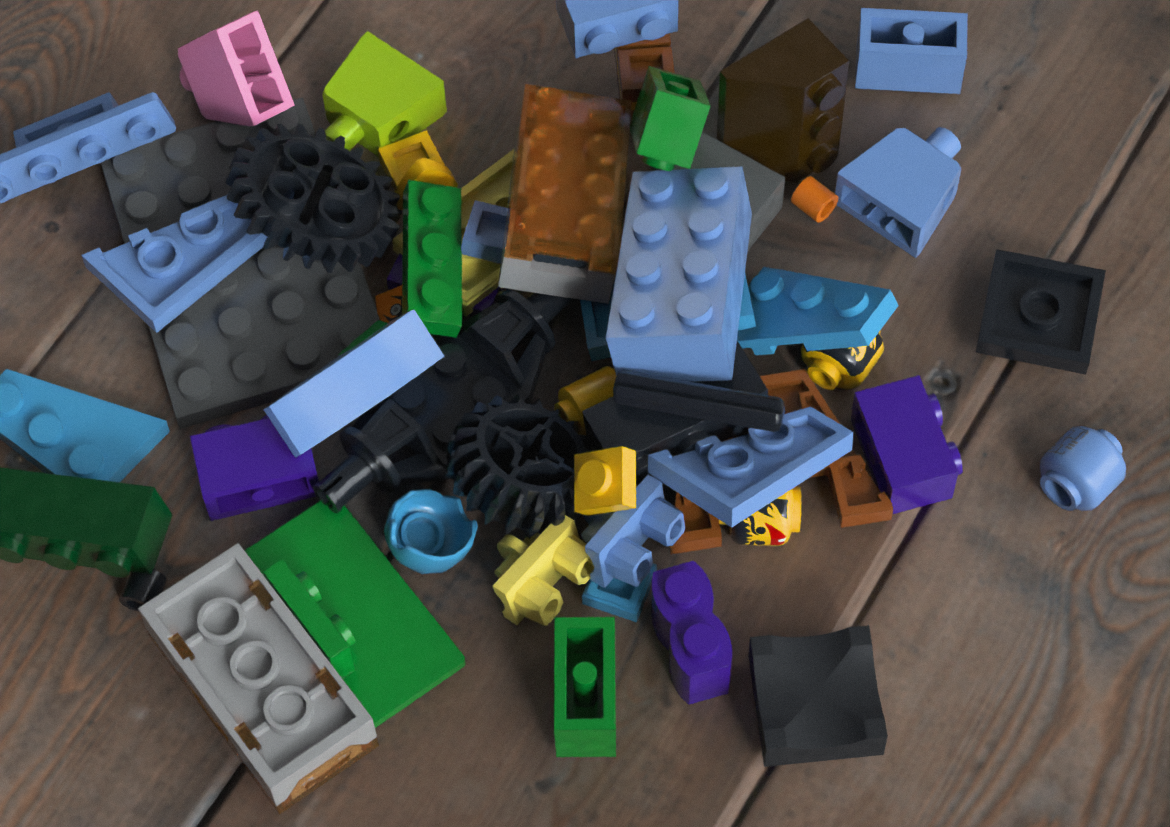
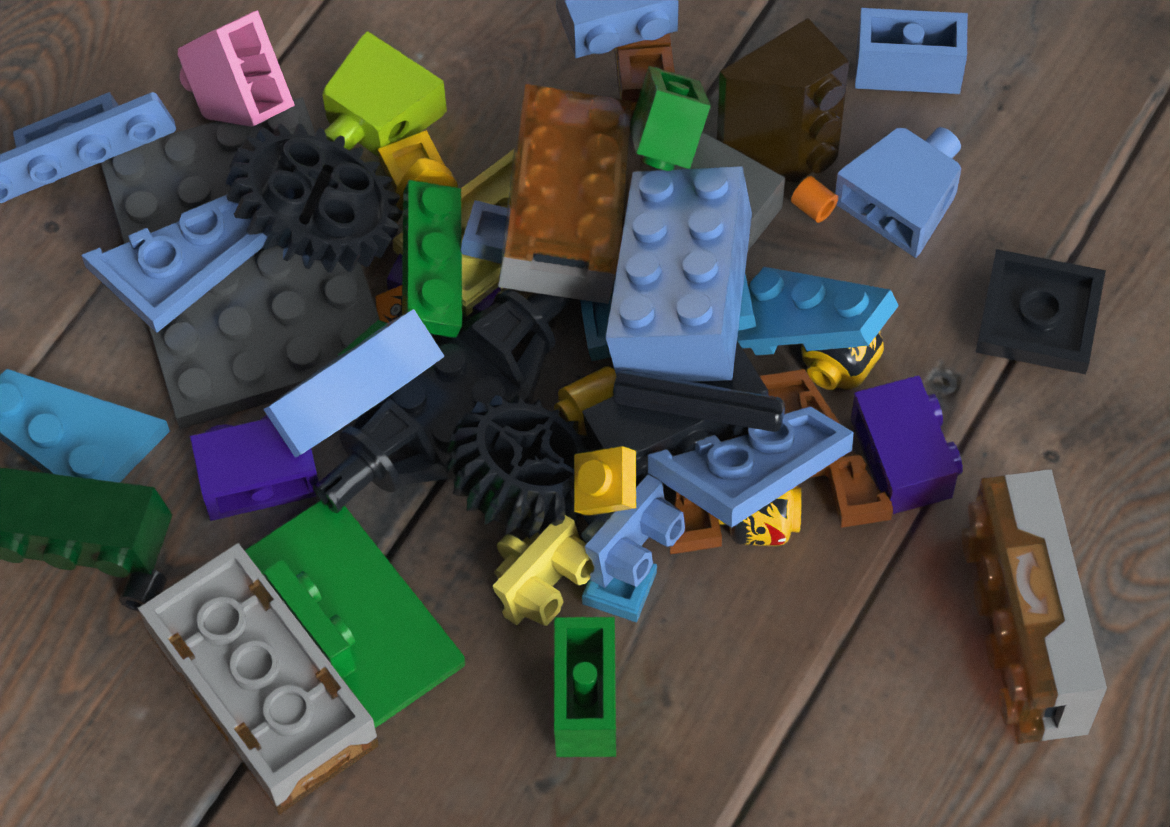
dark azure hair [384,489,478,574] -> none
dark purple brick [651,561,732,705] -> none
black brick [748,625,888,767] -> none
medium blue head [1040,426,1126,511] -> none
none -> piece [962,469,1107,744]

